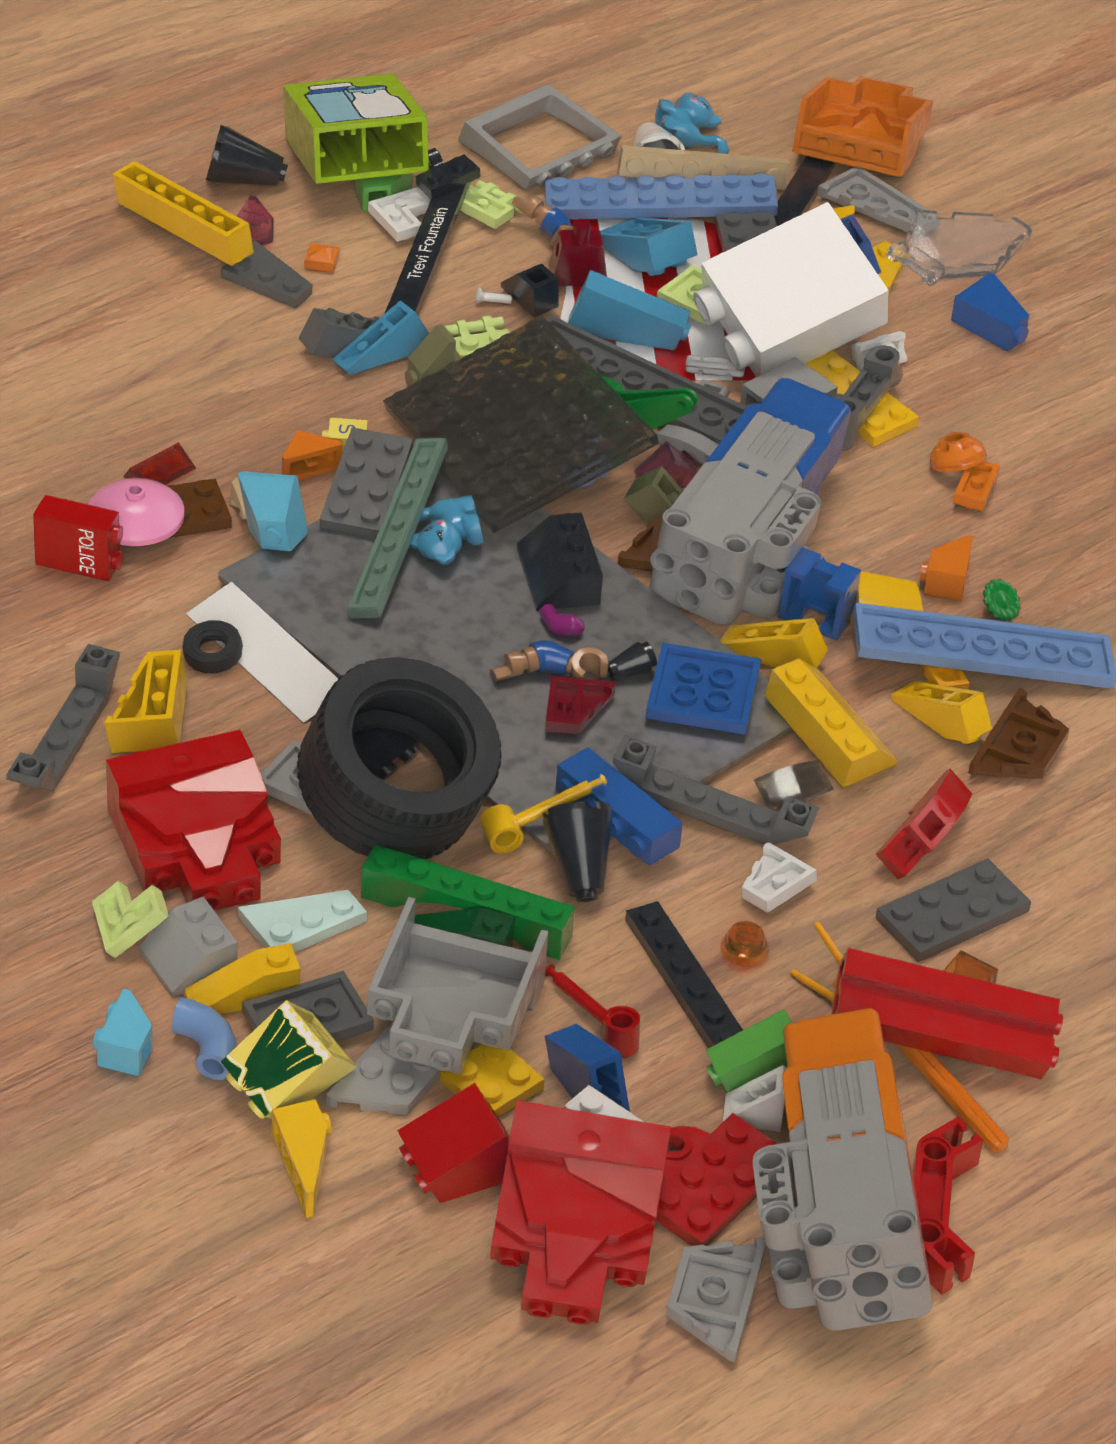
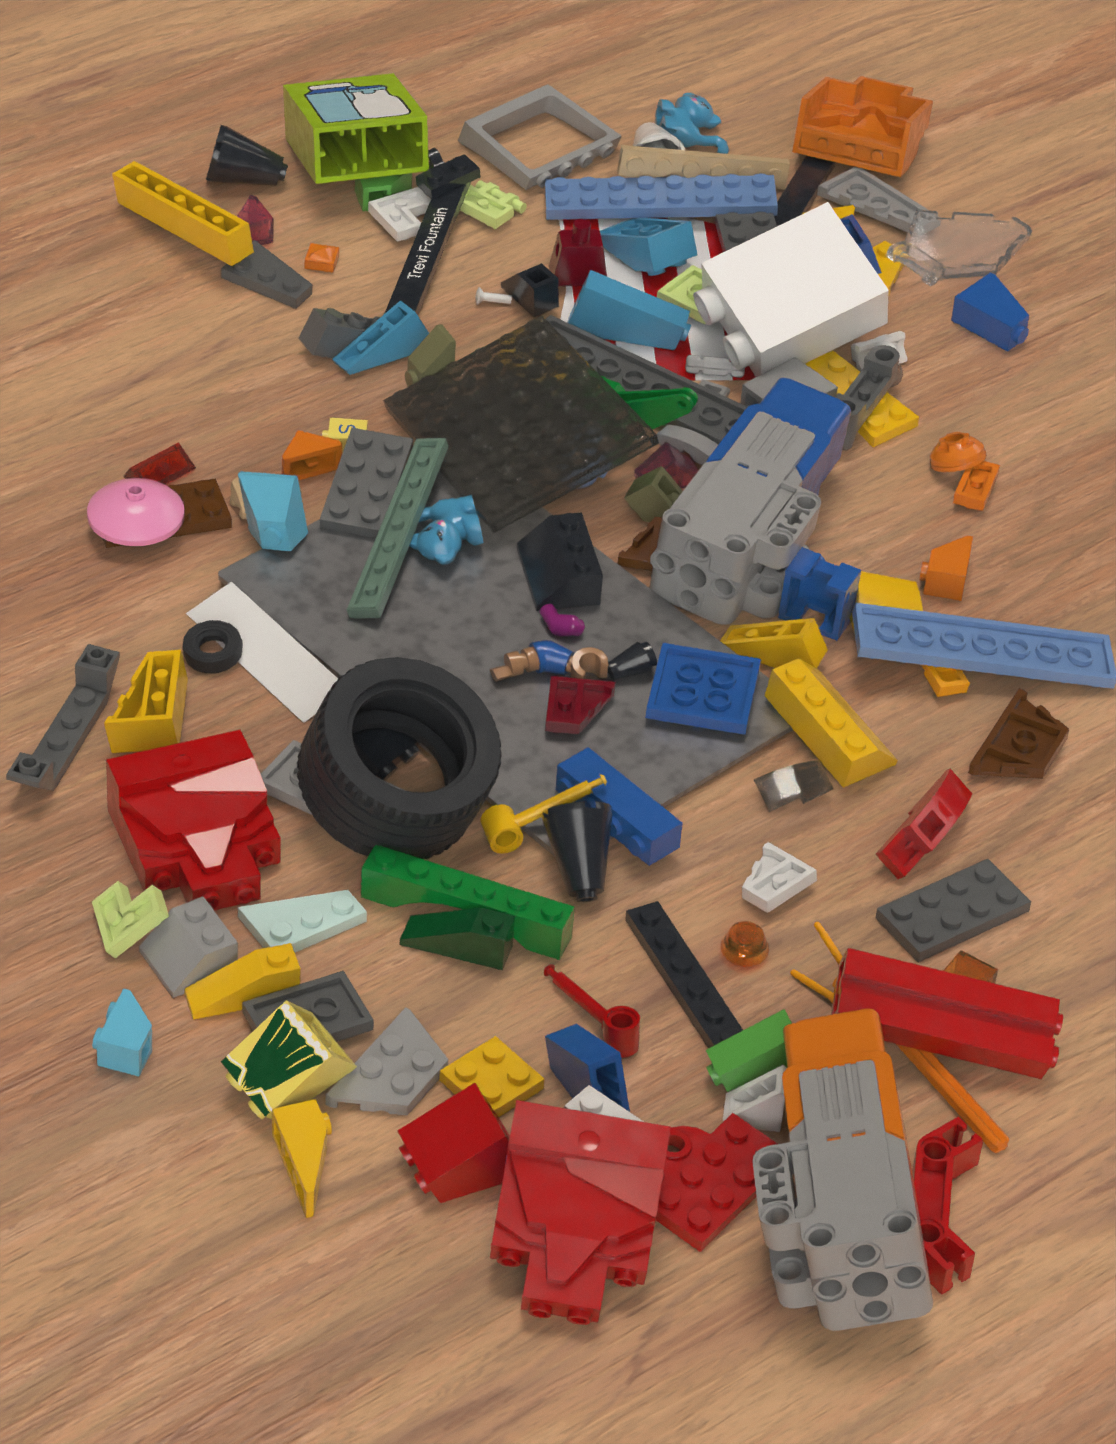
red brick [33,495,124,581] -> none
medium blue cylinder [172,997,237,1080] -> none
light grey panel [367,897,548,1074] -> none
yellowish green plate [444,315,516,366] -> none
piece [512,196,573,247] -> none
dark grey slope [612,735,819,844] -> none
light grey wing [666,1236,766,1362] -> none
yellow slope [891,681,992,744] -> none
green piece [983,579,1021,622] -> none

